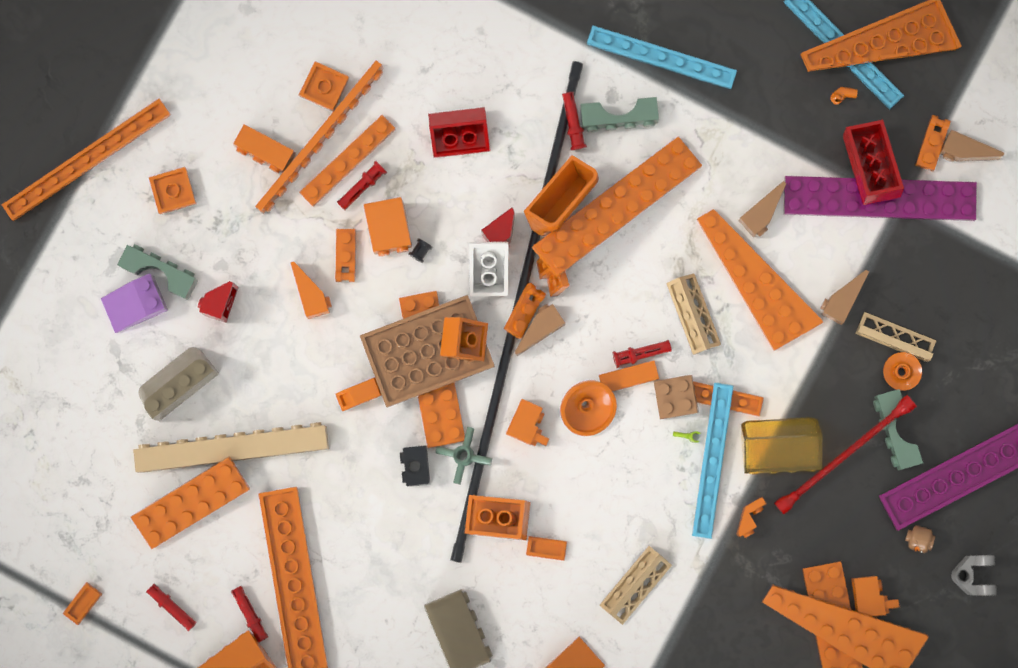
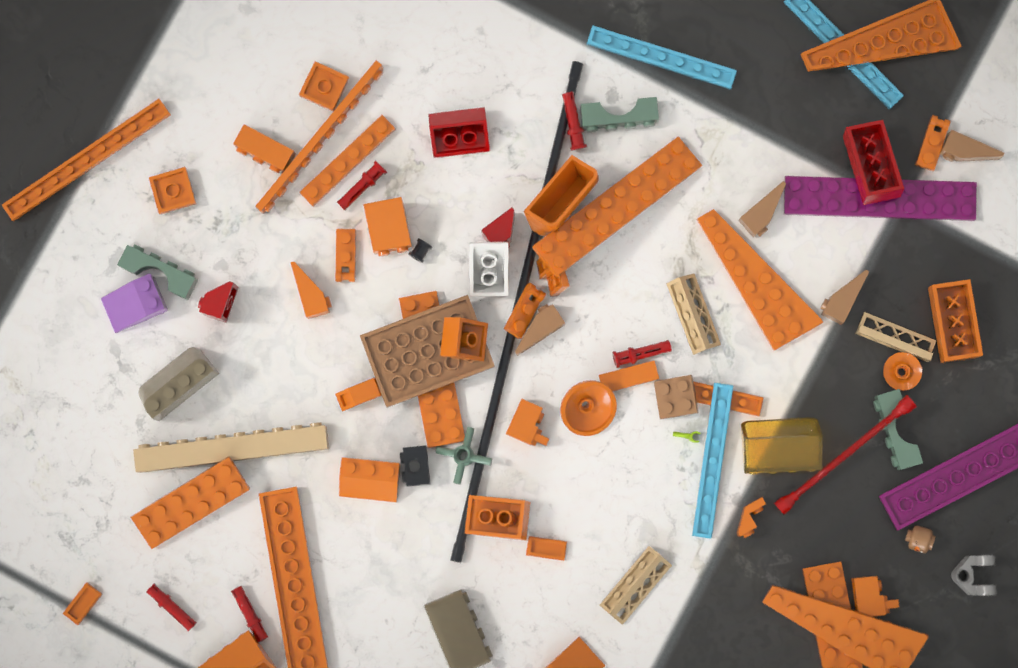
orange arm [831,87,858,105] -> none
none -> orange slope [339,457,401,502]
none -> orange brick [928,279,983,363]

